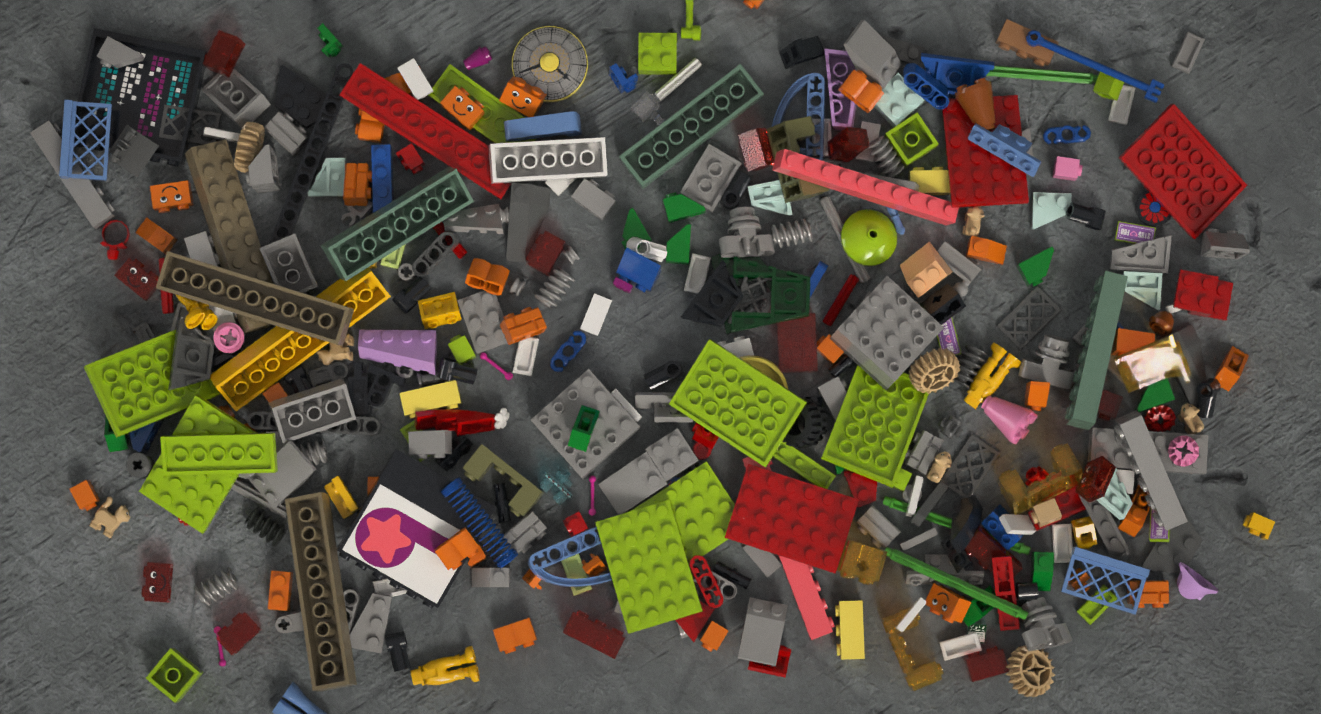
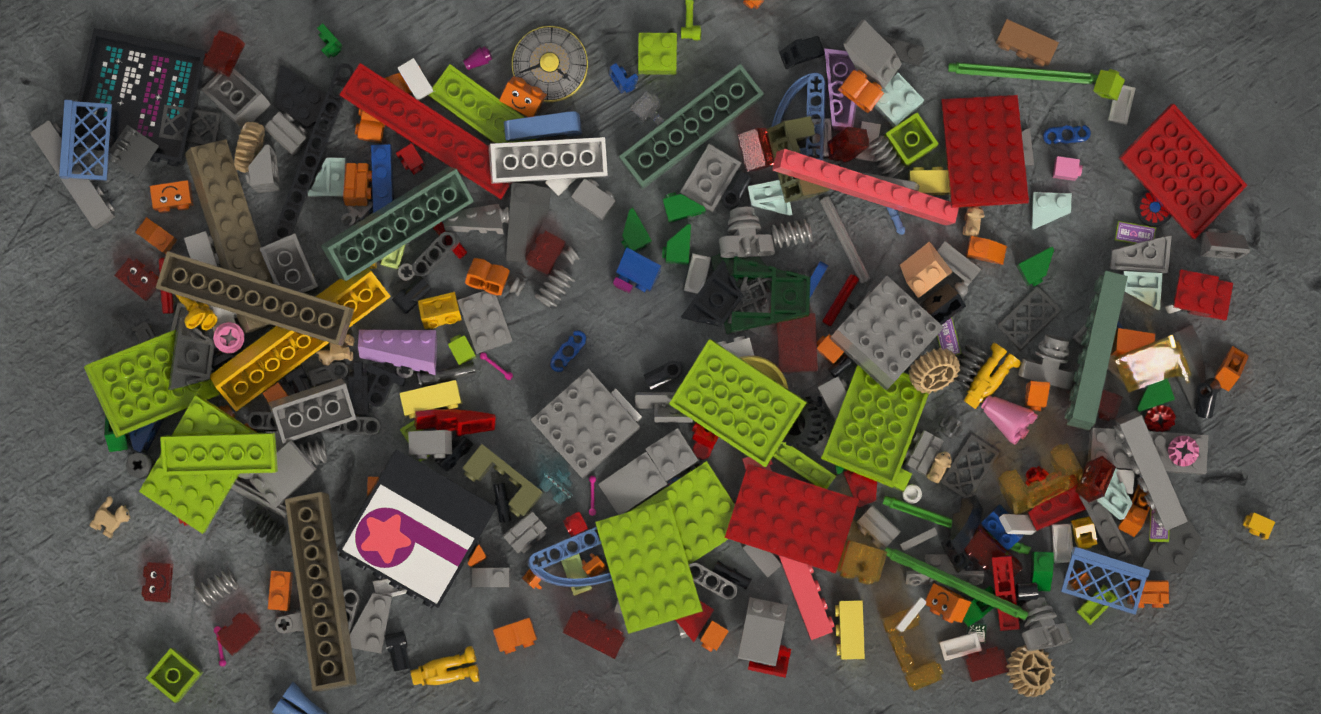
orange brick [69,480,100,511] -> none
light grey slope [97,36,144,68] -> none
red piece [100,220,130,260] -> none
white tile [203,127,240,143] -> none
yellow bracket [324,476,360,519] -> none
orange brick [434,527,479,570] -> none
black piece [437,357,478,385] -> none
orange brick [440,86,485,131] -> none
blue piece [441,477,518,568] -> none
white plant [494,408,509,429] -> none
orange brick [500,307,547,345] -> none
white tile [513,337,539,377] -> none
green slope [568,405,600,452] -> none
white tile [580,293,612,336] -> none
white piece [626,237,667,262] -> none
white axle [655,58,702,101] -> none
red beam [689,555,724,608] -> none
lime dish [841,209,897,266] -> none
blue beam [903,63,949,109] -> none
white tile [905,475,924,517] -> none
dark grey beam [911,480,950,527] -> none
blue wing [921,53,995,95] -> none
dark orange cone [955,78,995,131] -> none
medium blue bracket [968,124,1041,177] -> none
blue hinge [1026,30,1165,103] -> none
tan brick [1030,498,1062,528] -> none
black piece [1066,203,1106,230] -> none
dark orange cone [1149,311,1174,336] -> none
light grey tile [1171,32,1205,74] -> none
tan animal [1177,403,1204,434] -> none
lavender hat [1177,562,1219,600] -> none

